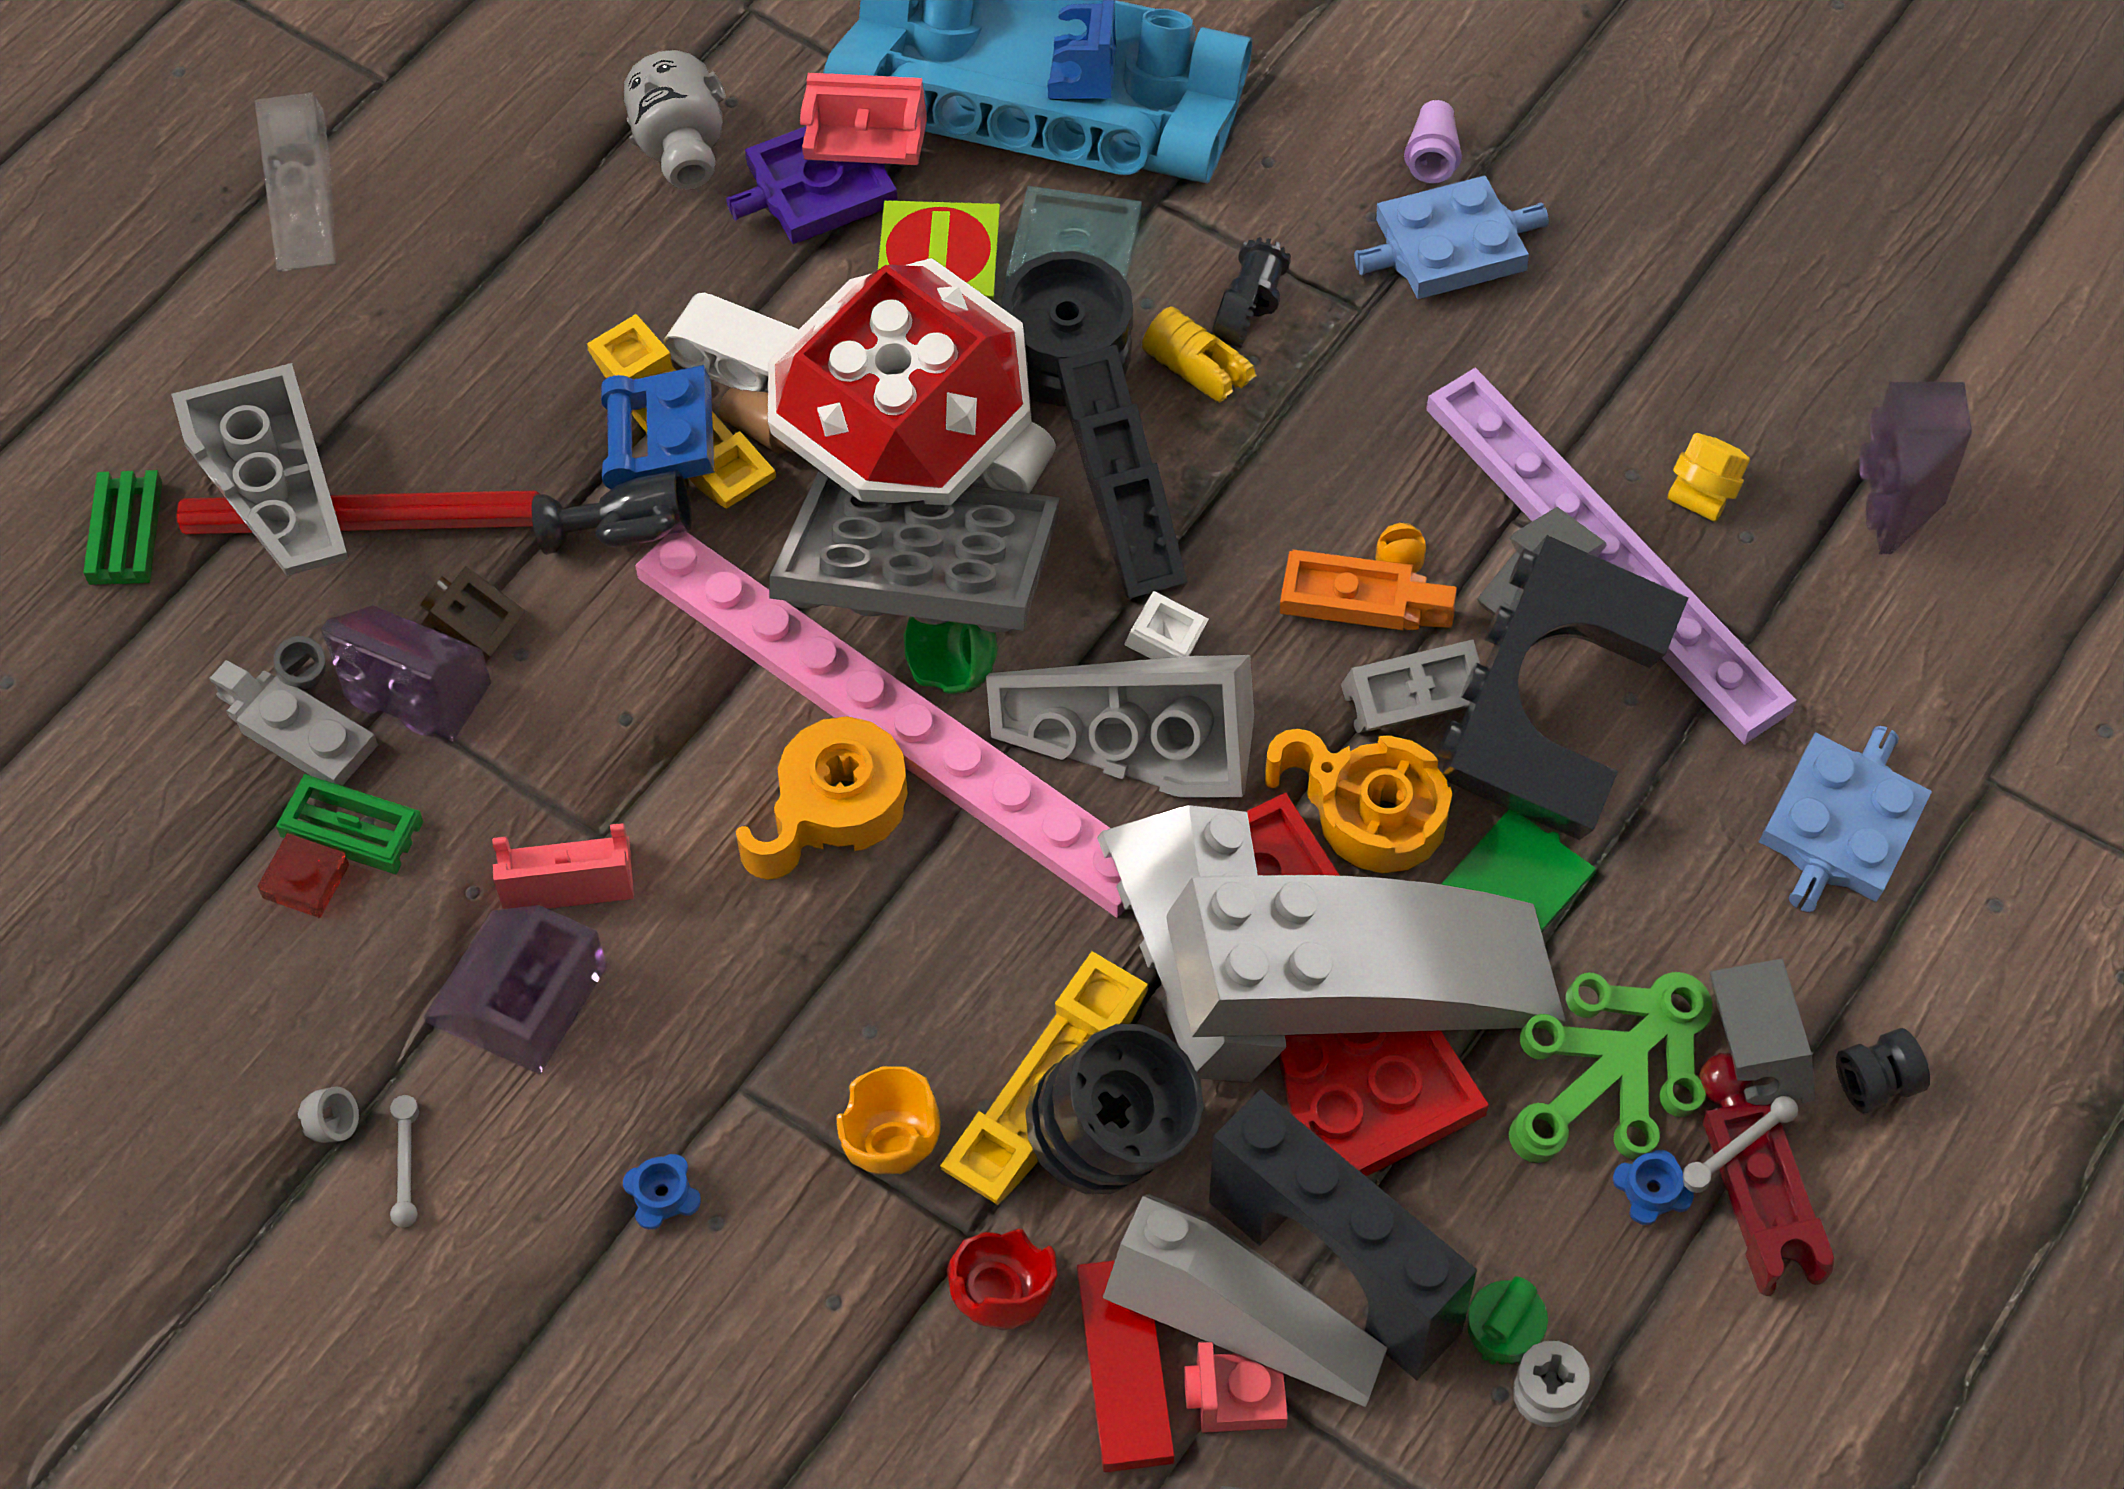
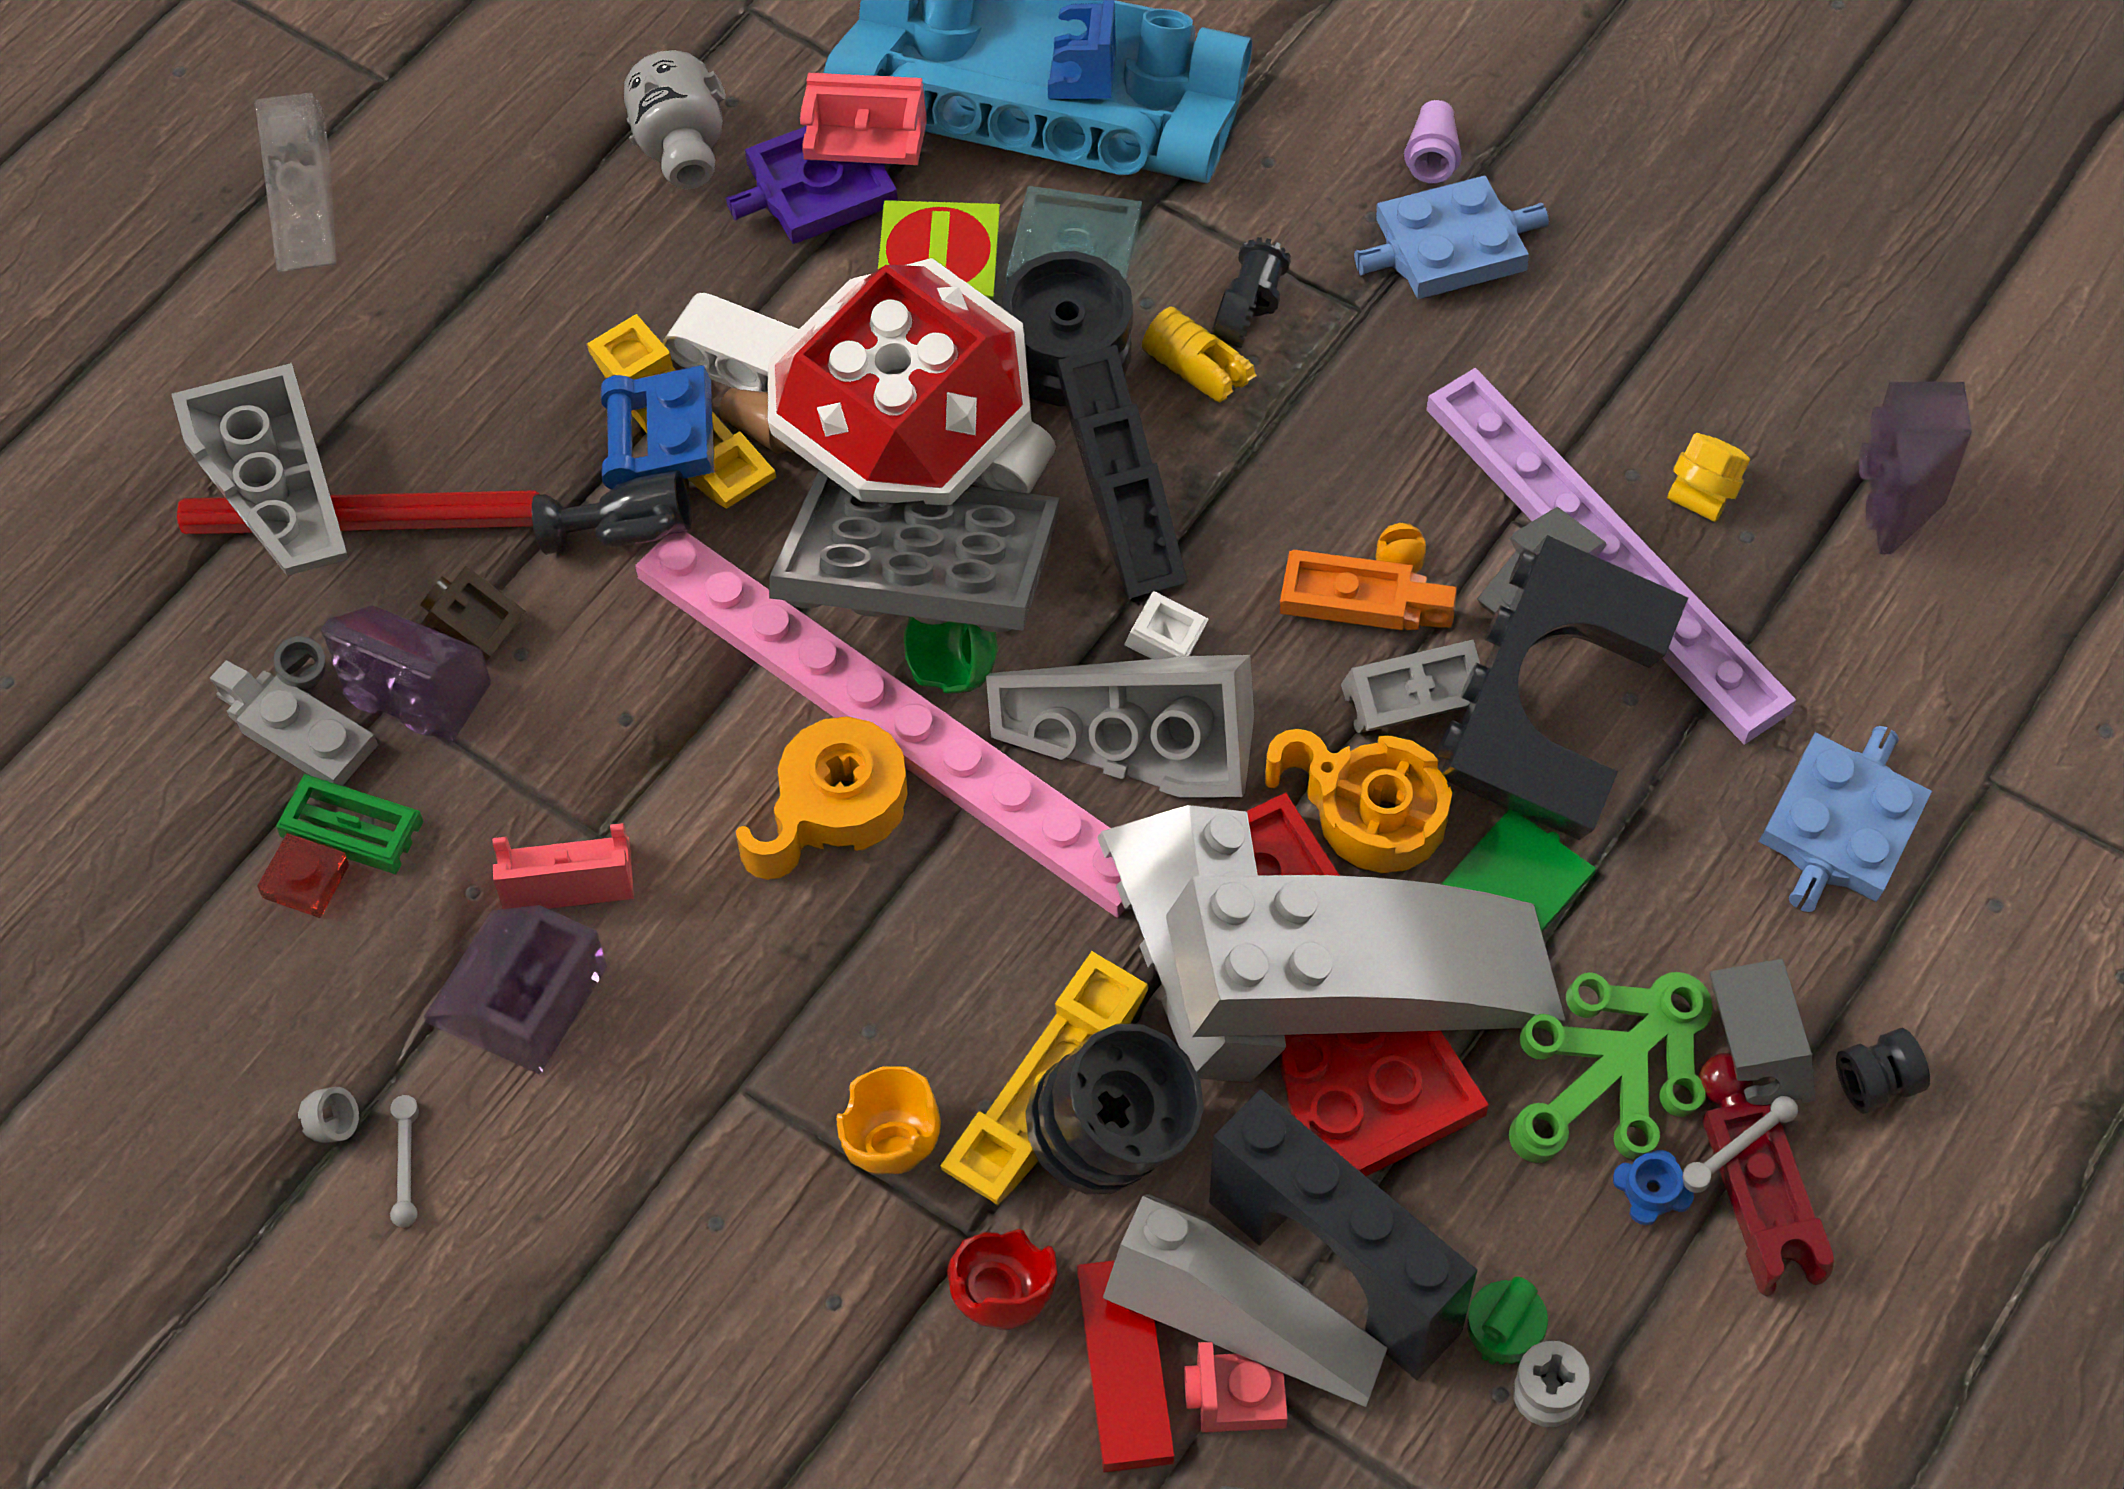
green tile [83,470,162,585] -> none
blue plate [623,1154,701,1230] -> none

